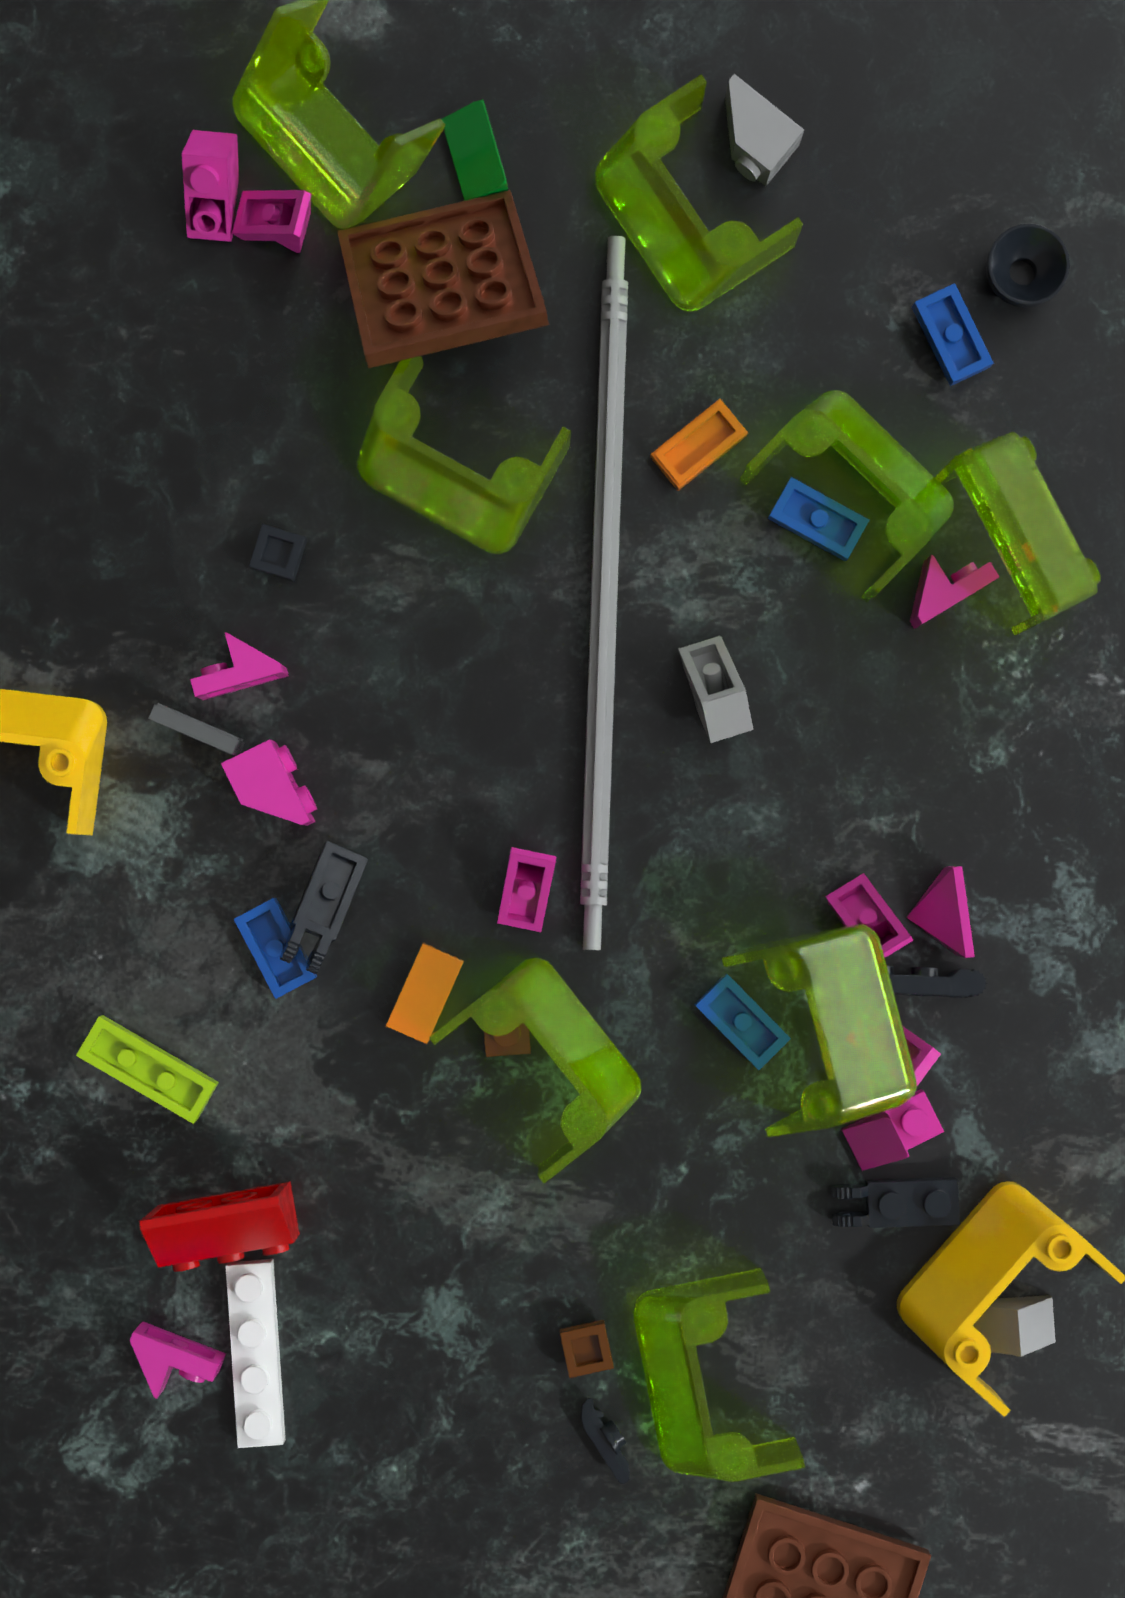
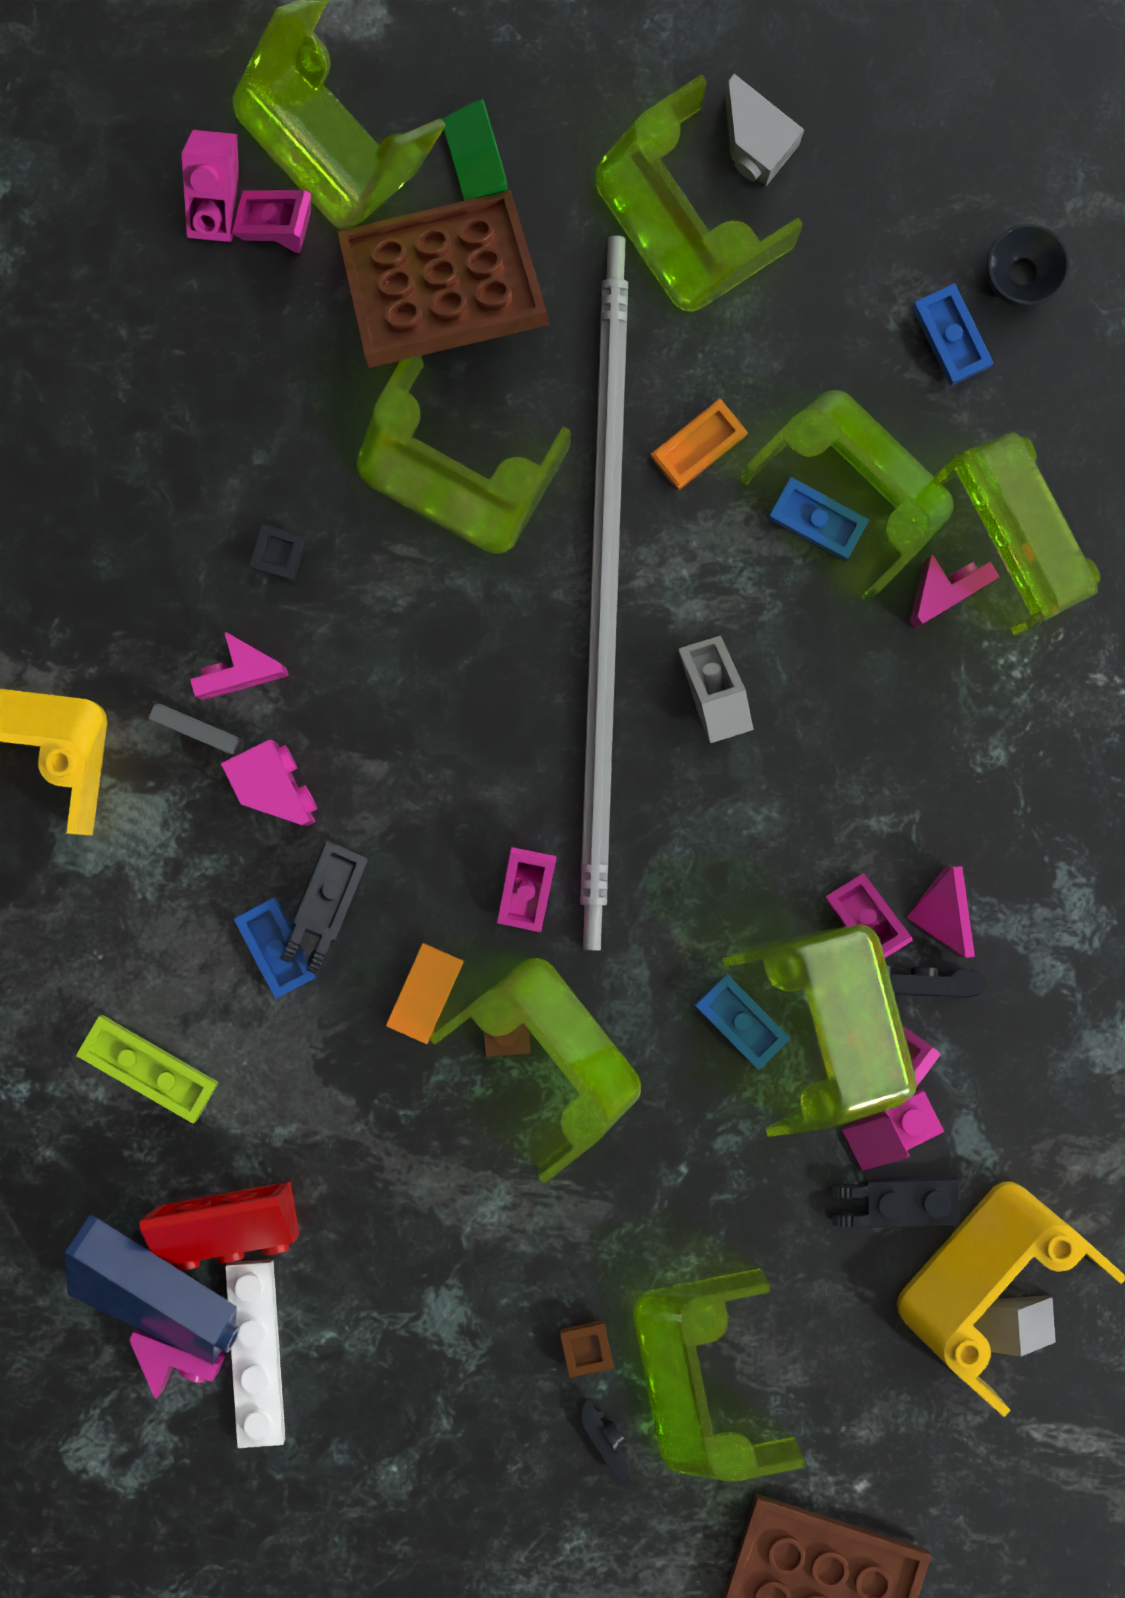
none -> dark blue slope [65,1215,240,1365]

